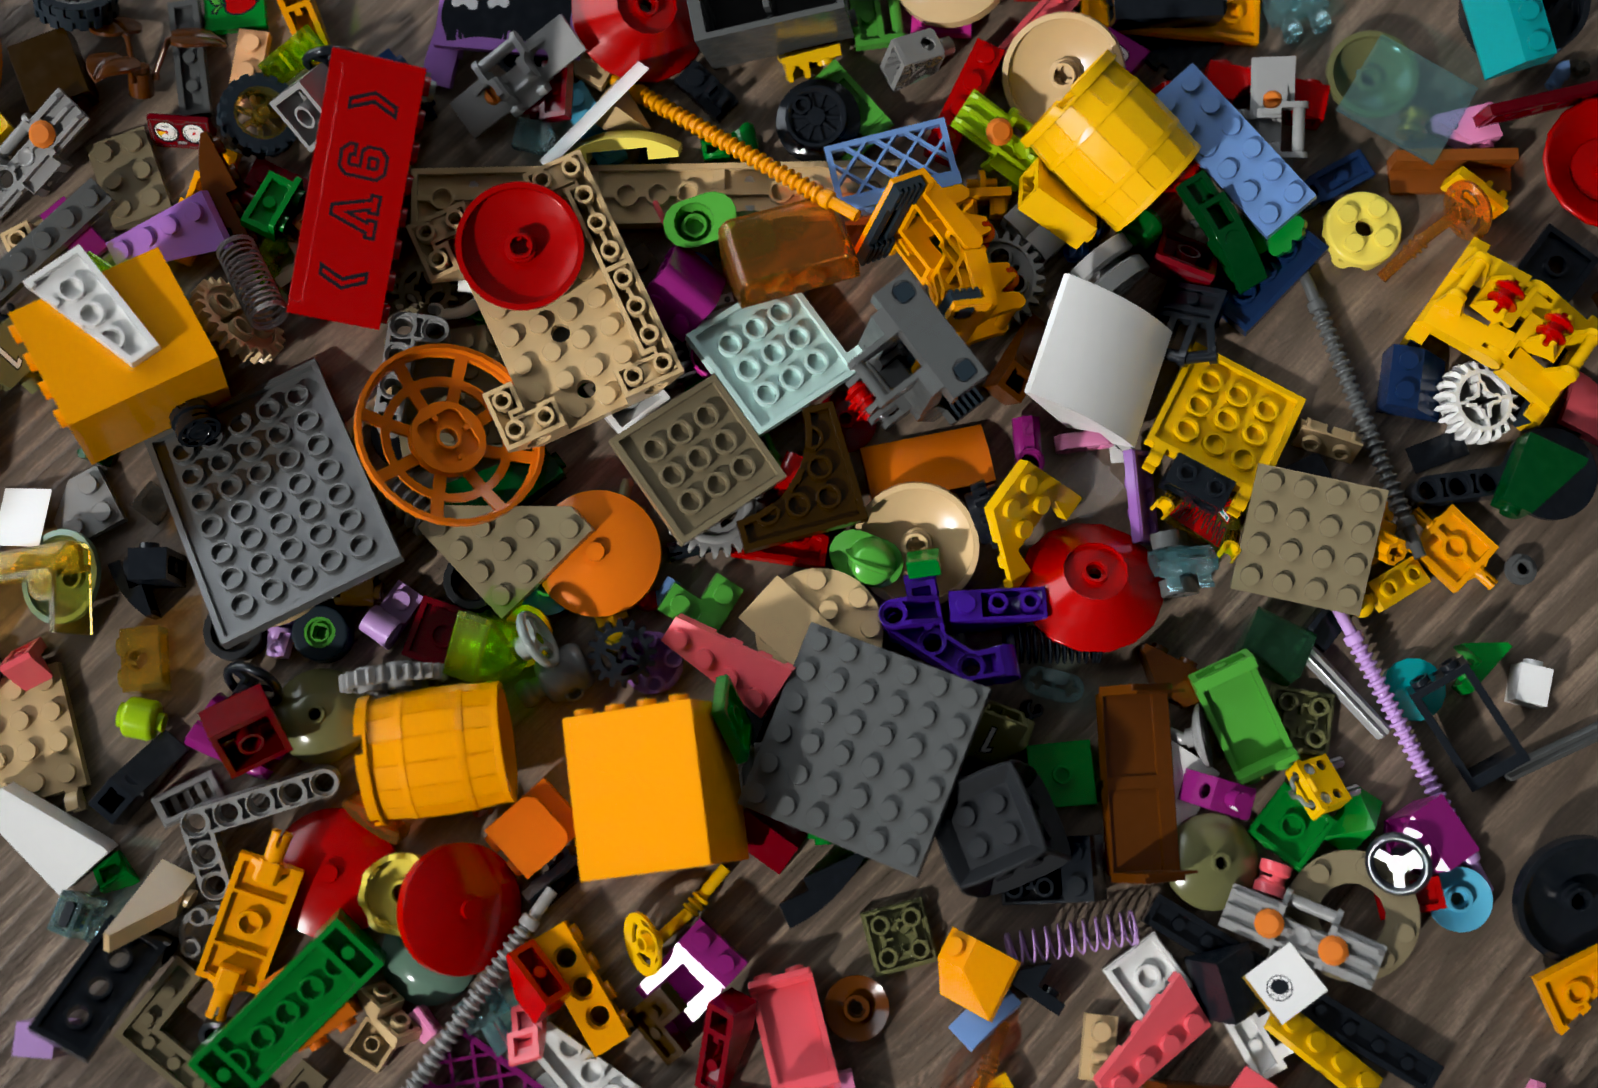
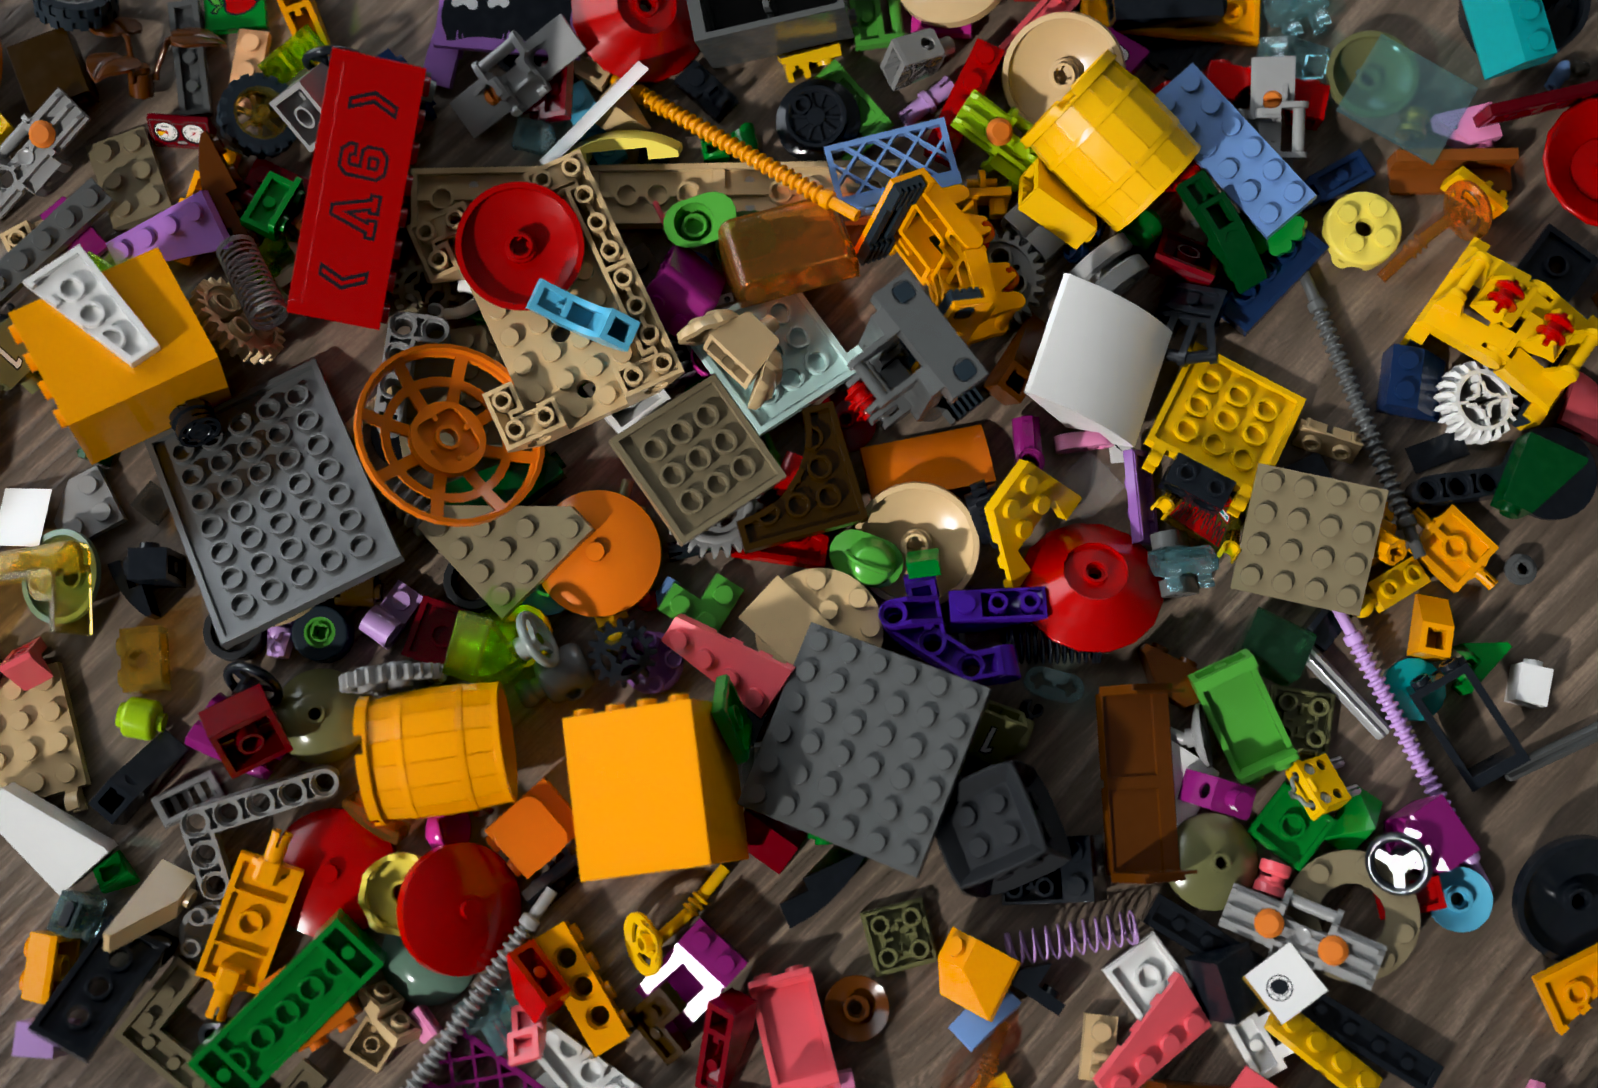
green plate [1025,739,1097,808] -> none
none -> light orange slope [19,930,81,1004]
none -> dark pink hair [425,812,471,849]
none -> medium azure arch [526,279,641,352]
none -> tan torso [676,309,783,410]
none -> lavender pin [897,76,954,126]
none -> clear light blue slope [1256,36,1331,80]
none -> light orange slope [1406,594,1455,662]

